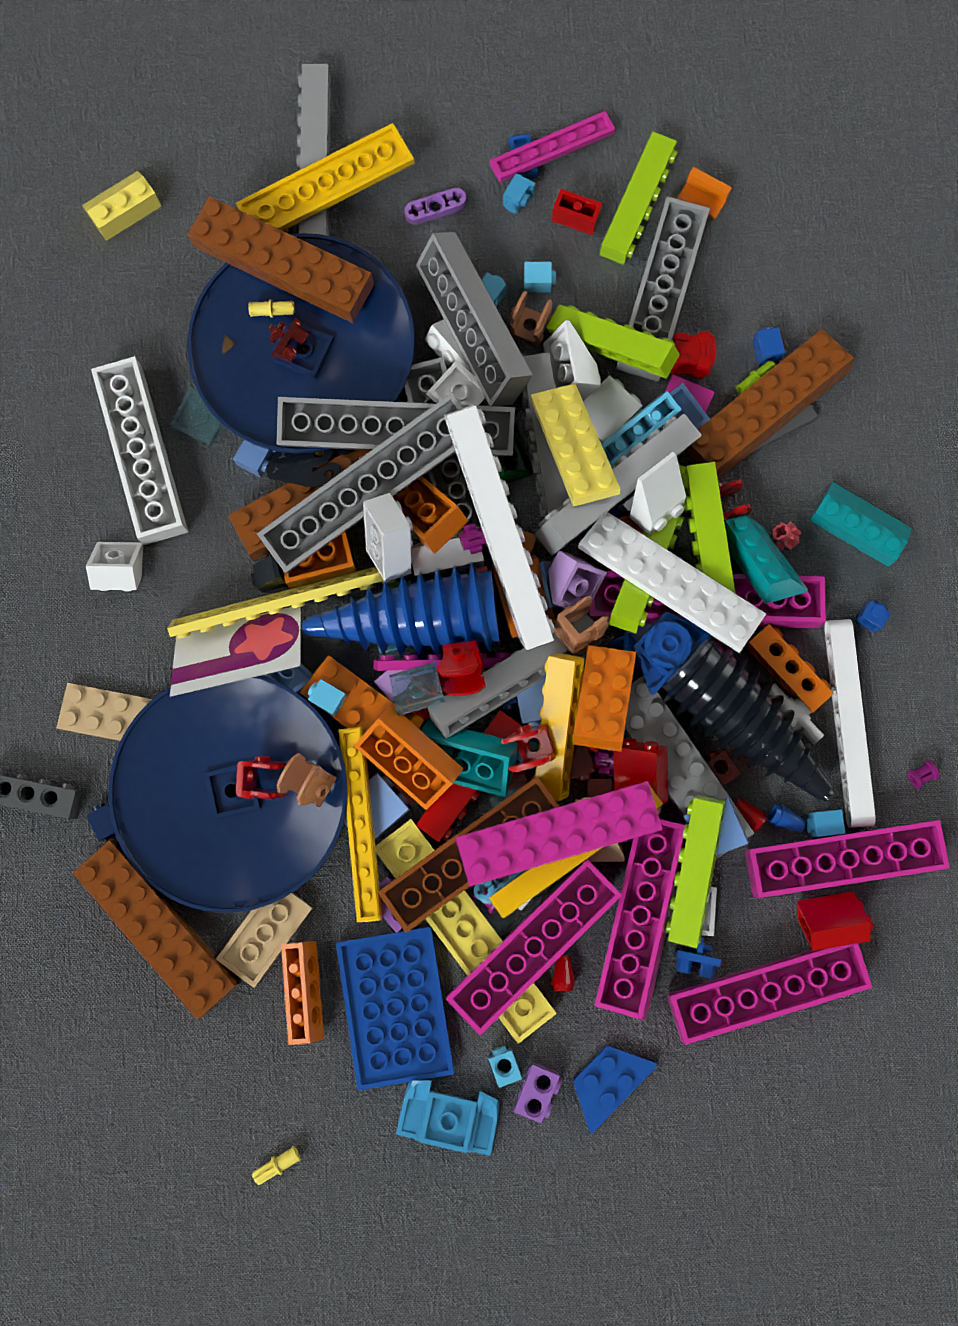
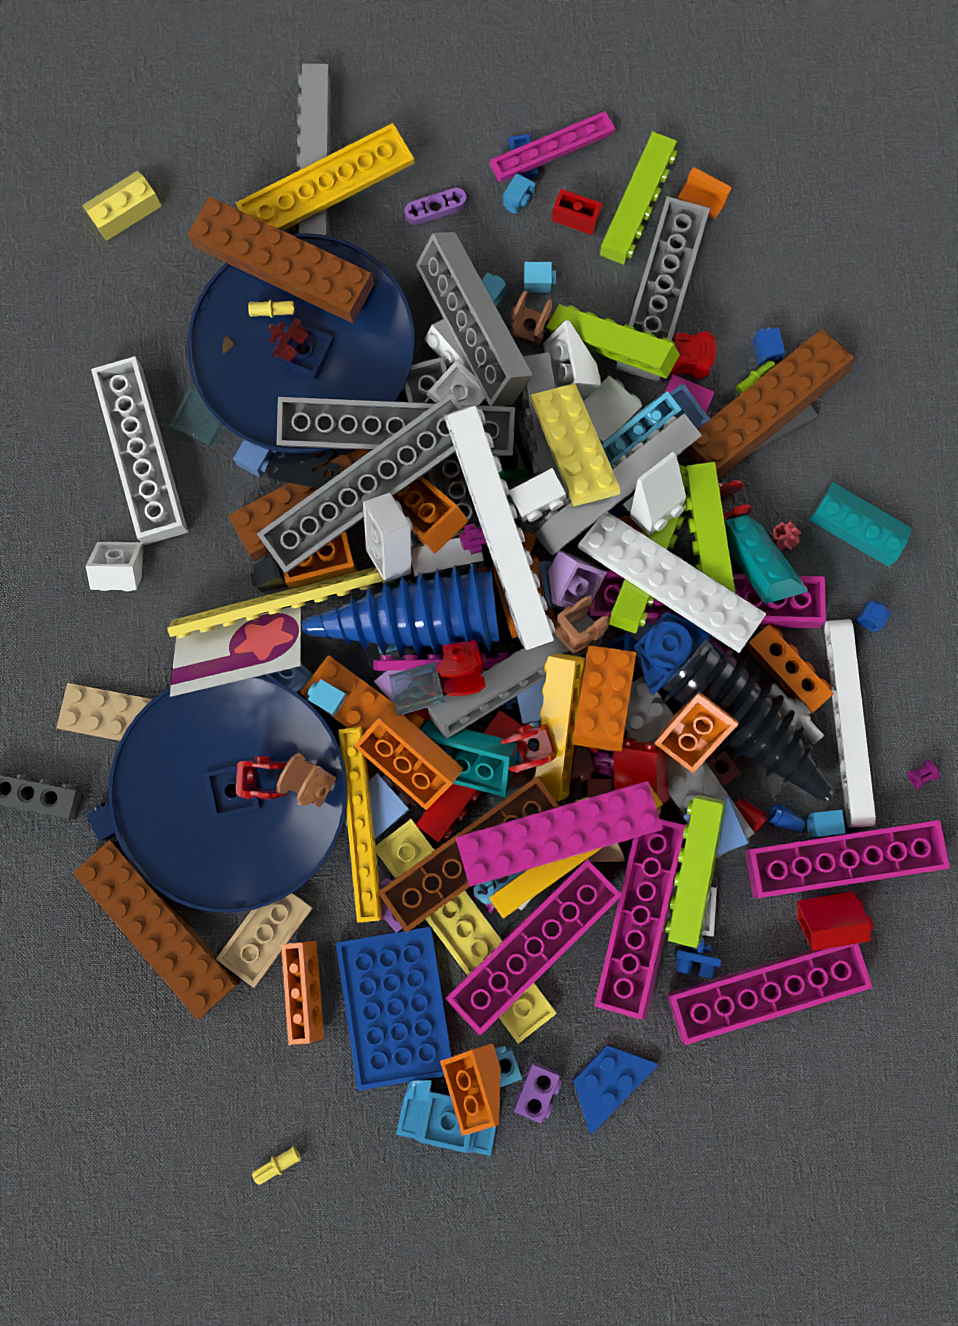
red cone [551,956,575,992] -> none
none -> orange slope [440,1043,501,1136]
none -> white slope [509,469,567,522]
none -> orange slope [654,692,739,773]

